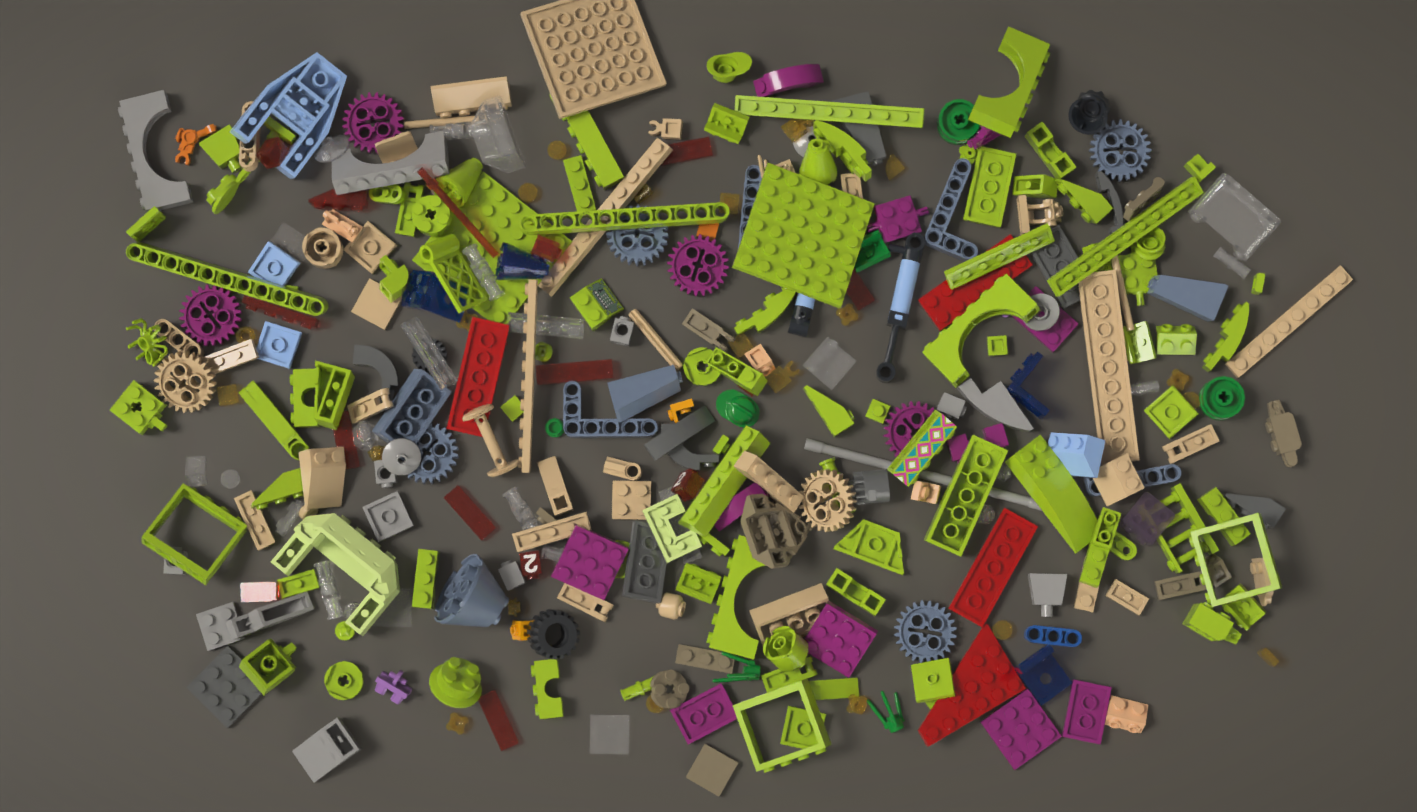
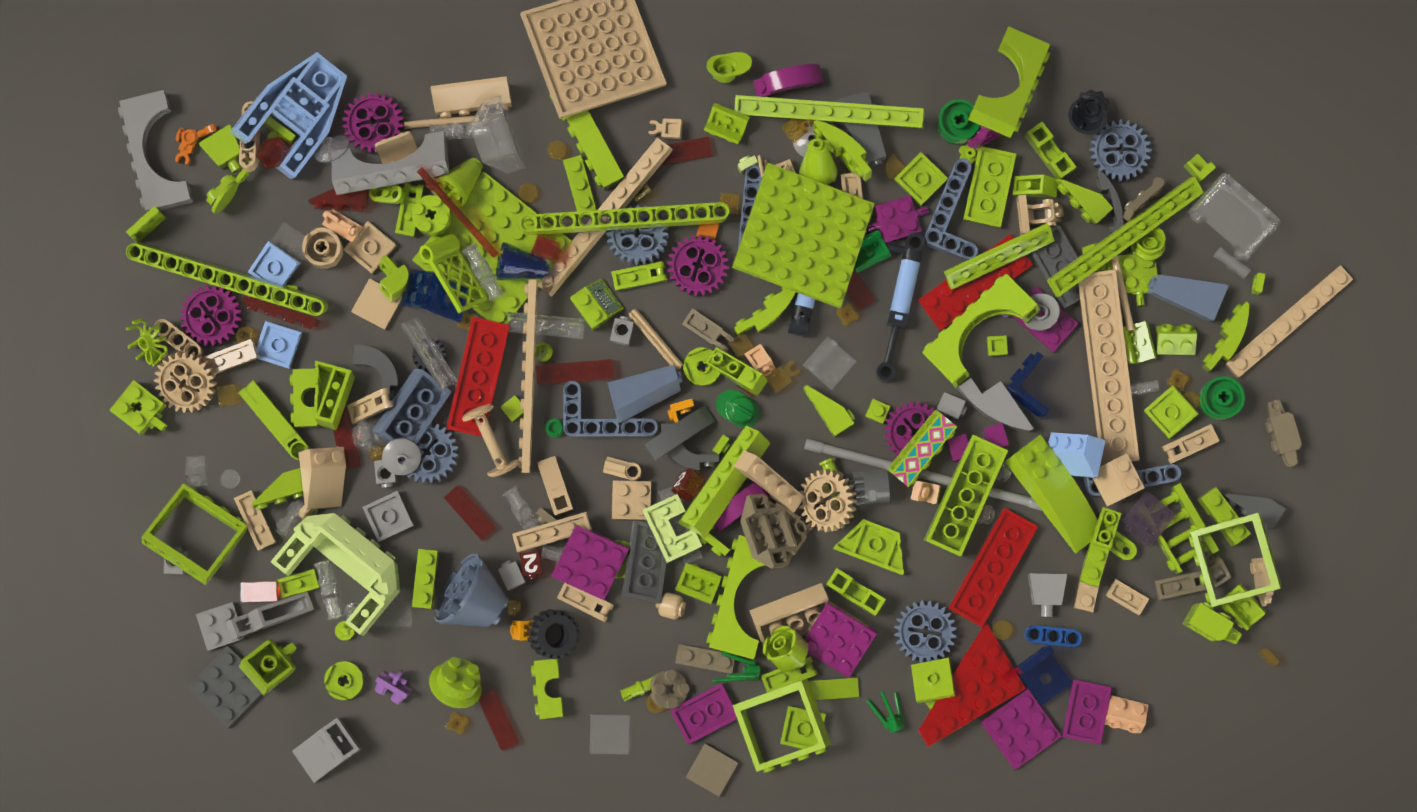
clear yellow plate [846,694,867,714] -> none
none -> lime plate [612,261,668,291]
none -> yellowish green plate [738,155,758,174]
none -> lime plate [894,152,948,206]

